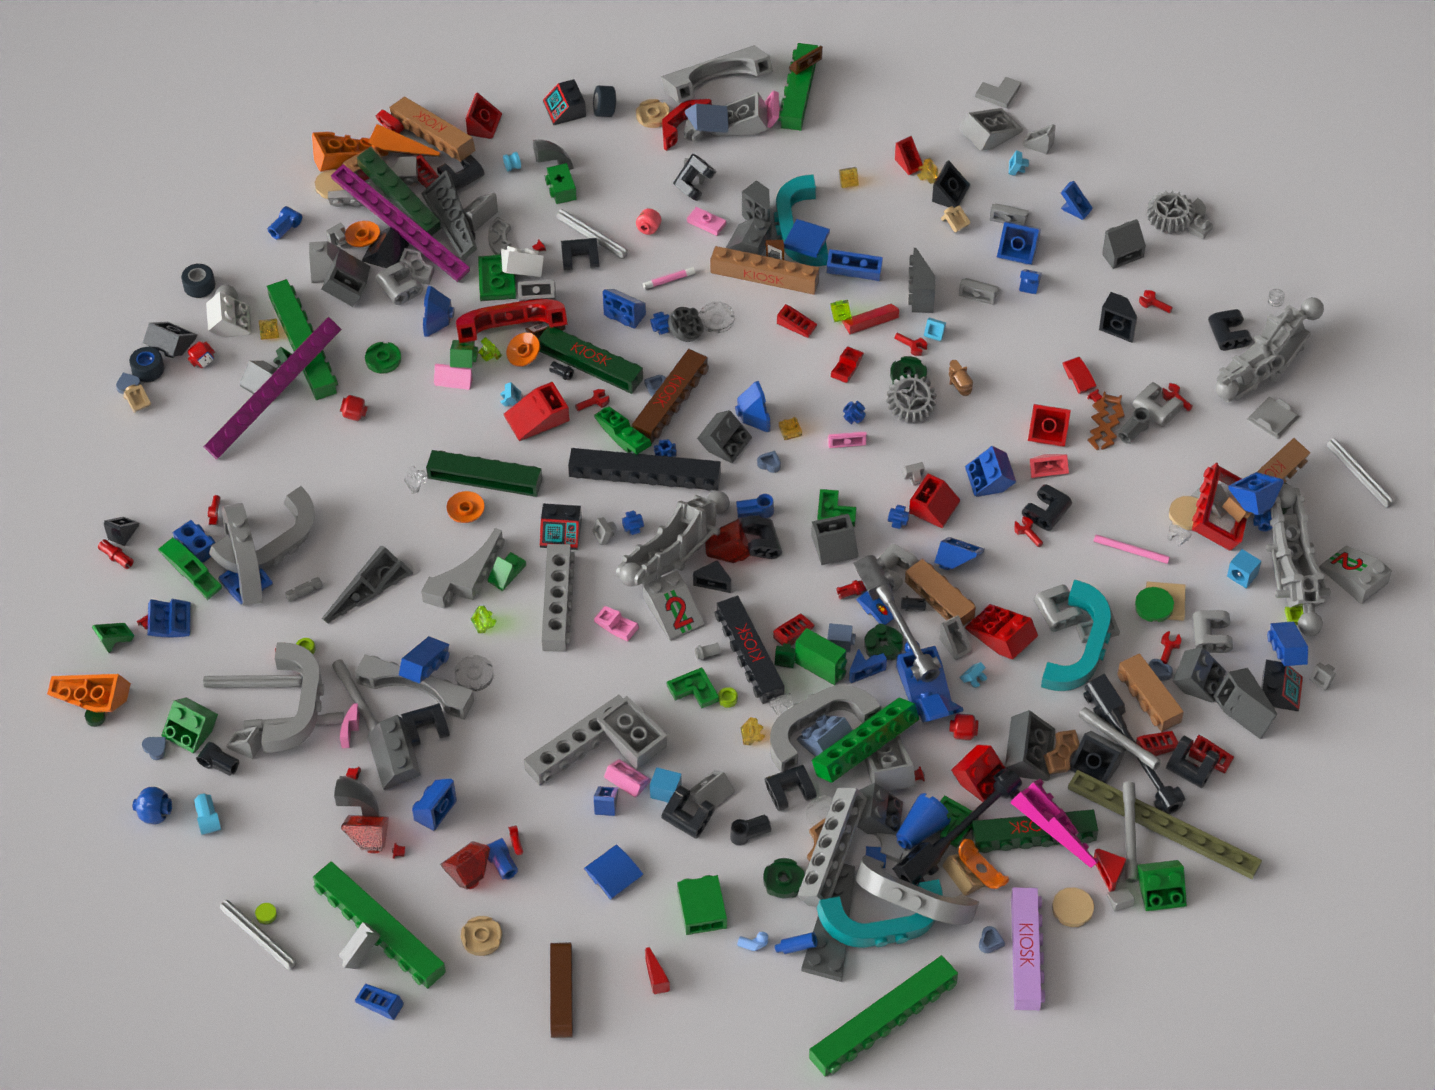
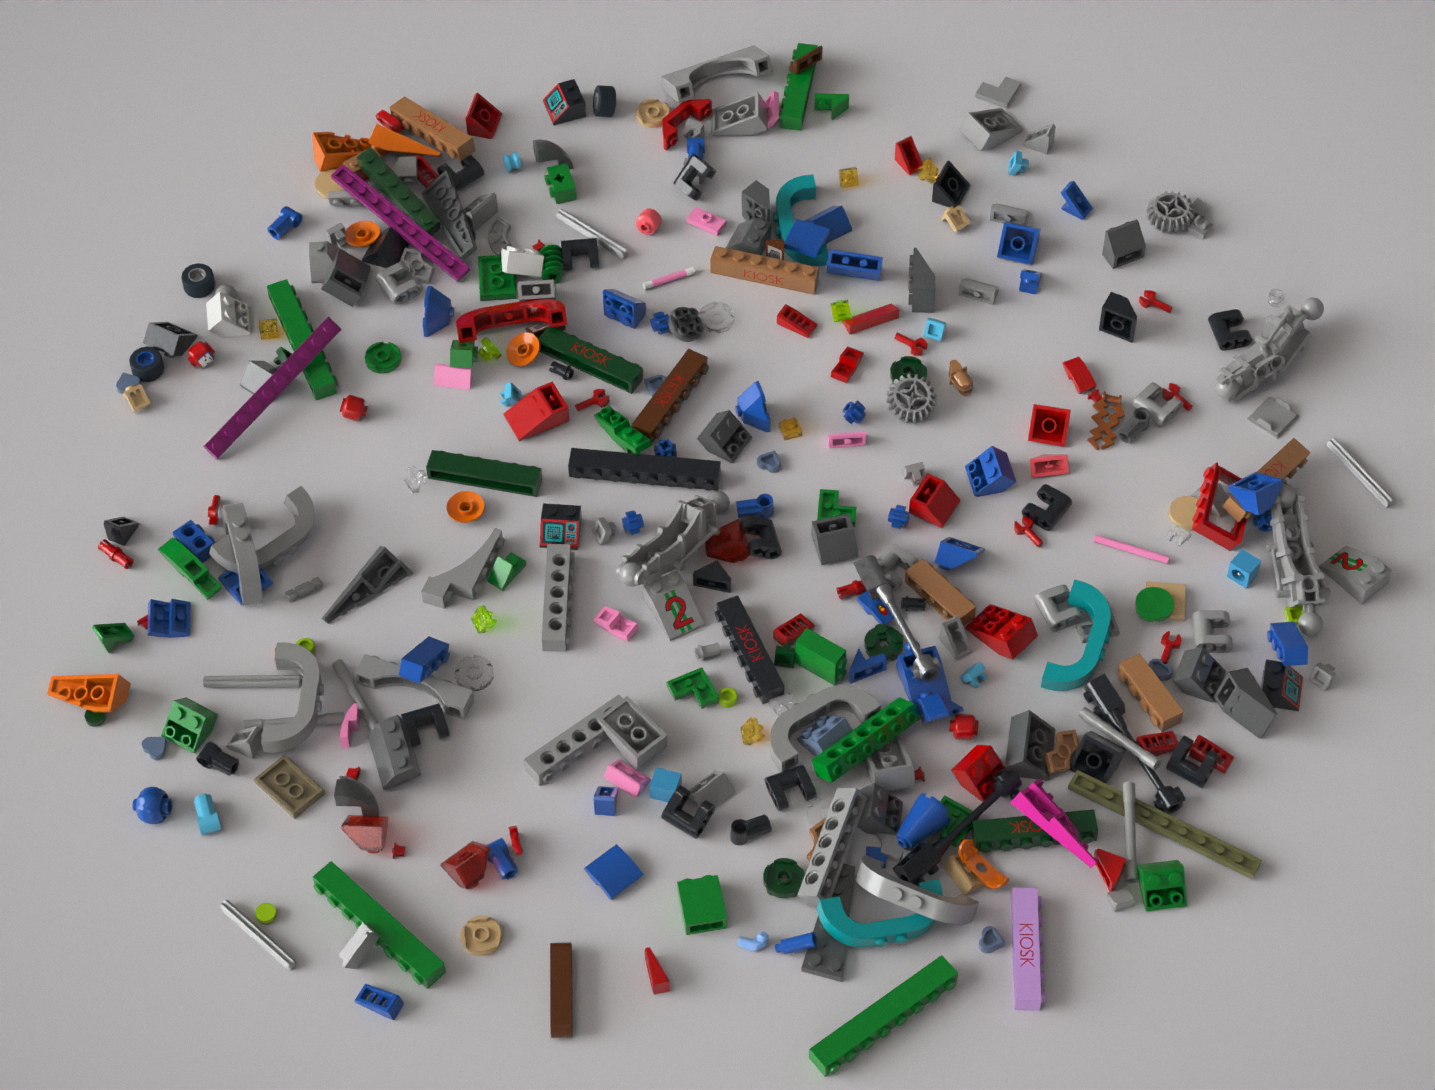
blue slope [412,779,457,831] -> none
sand blue slope [685,104,729,133] -> none
sand blue brick [827,623,856,653] -> none
tan tile [1052,887,1094,927] -> none
none -> dark tan tile [254,754,325,819]
none -> green piece [540,244,564,284]
none -> blue piece [687,137,705,159]
none -> blue slope [804,205,852,244]
none -> green slope [814,93,849,120]

